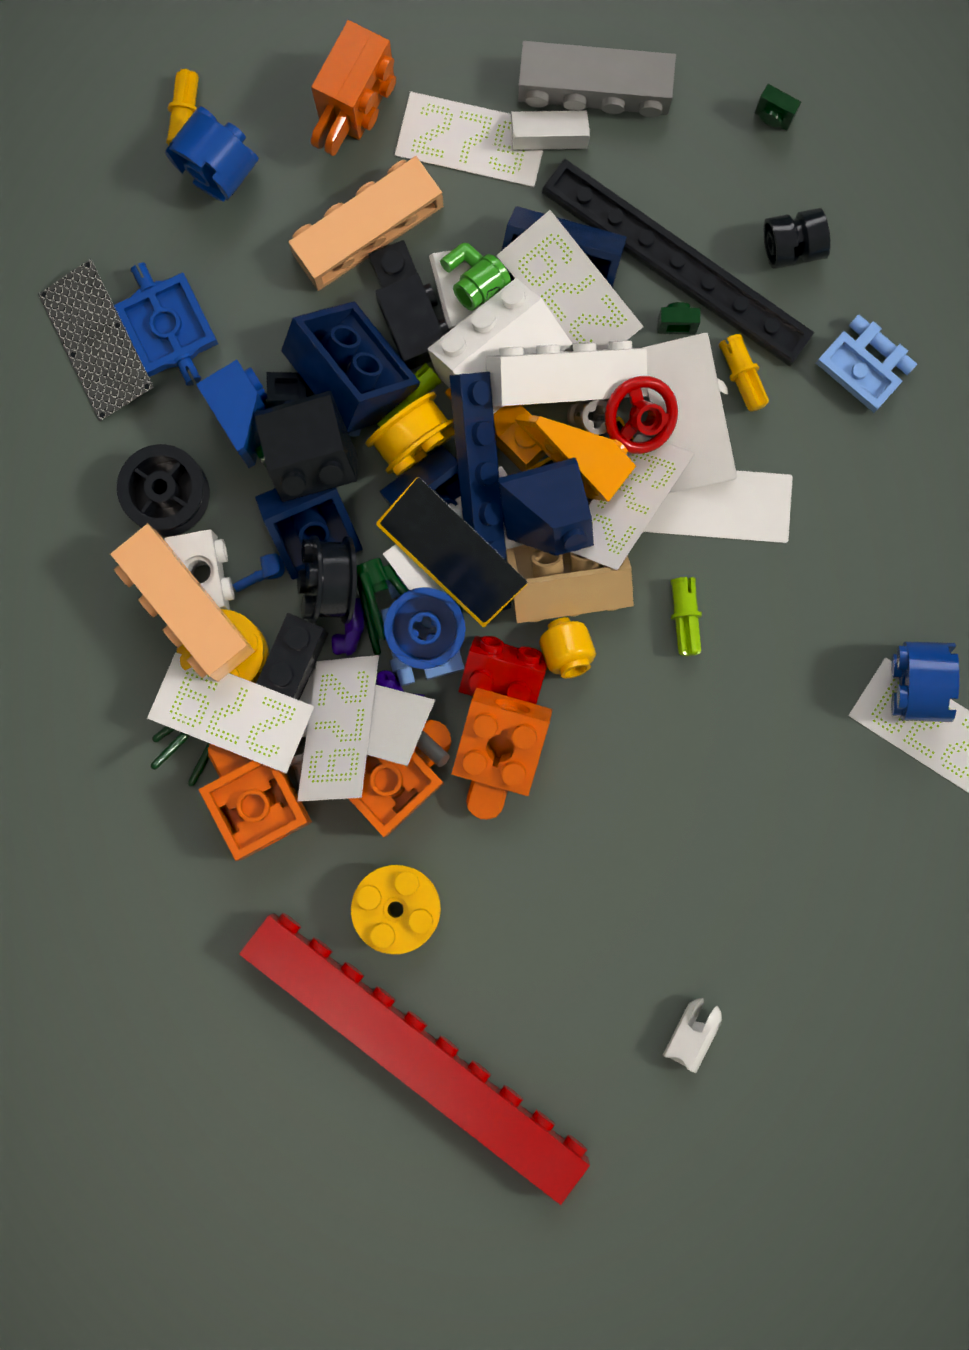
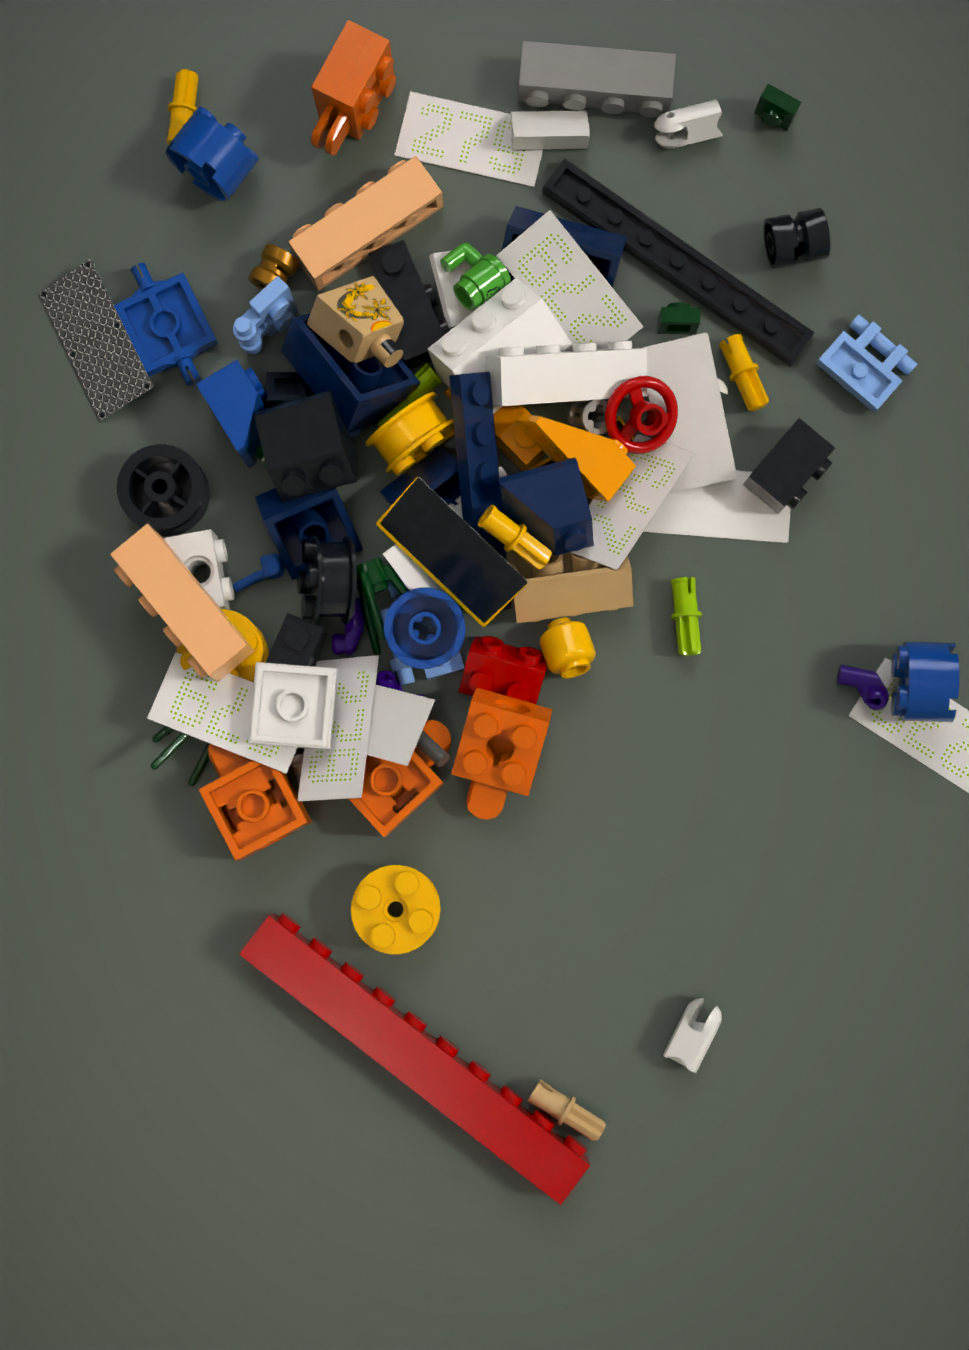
none -> light blue plate [233,276,298,355]
none -> pearl gold wheel [248,244,300,290]
none -> white tile [248,662,338,750]
none -> tan torso [307,276,404,368]
none -> yellow axle [477,505,552,570]
none -> tan axle [527,1079,606,1141]
none -> white piece [654,100,722,149]
none -> black brick [743,418,835,514]
none -> dark purple arm [836,664,889,710]

